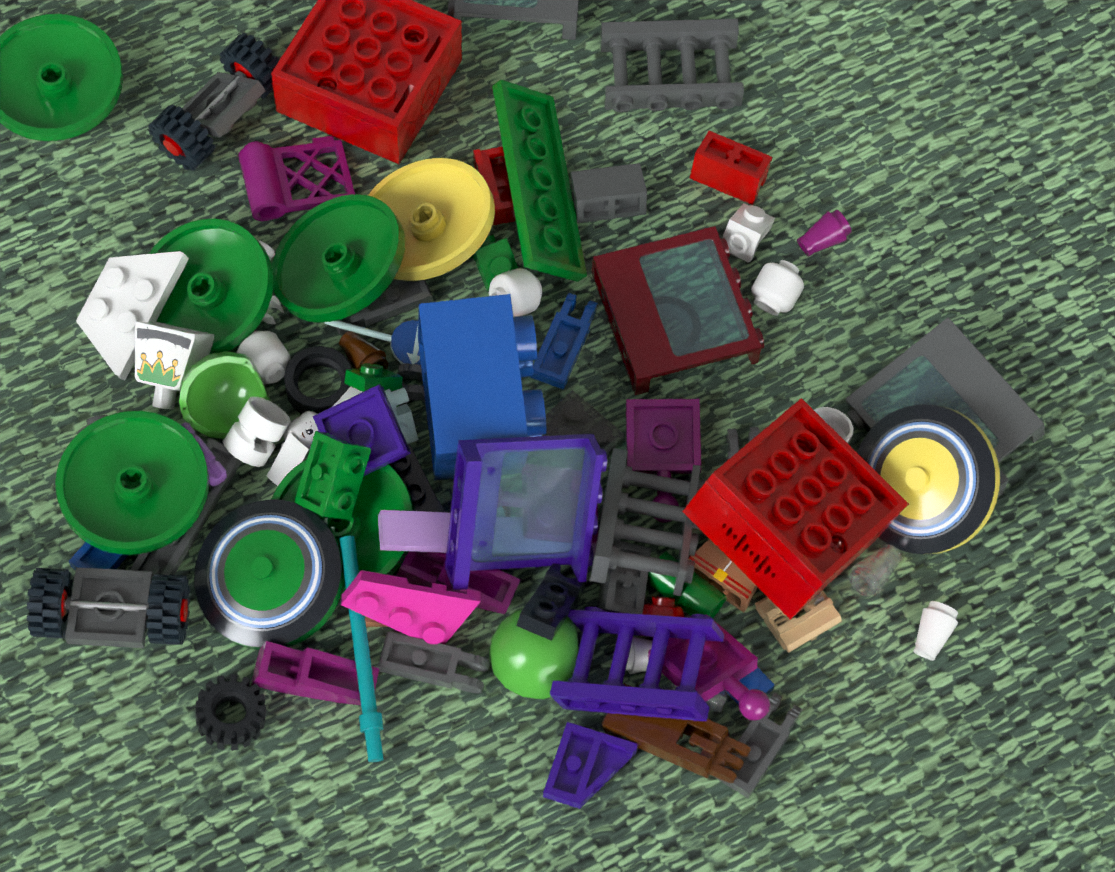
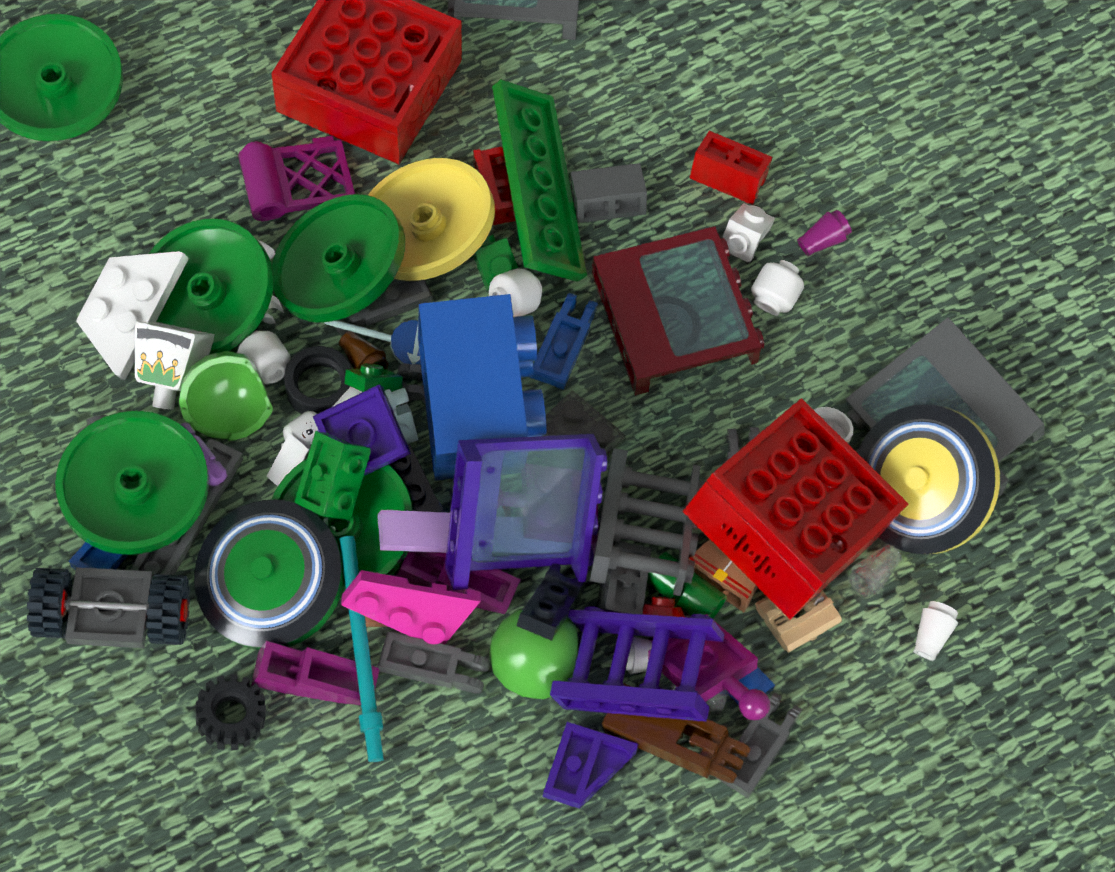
plate [148,33,279,171] -> none
white wheel [223,396,291,467] -> none
dark grey fence [600,19,744,112] -> none
magenta plate [626,399,701,523] -> none

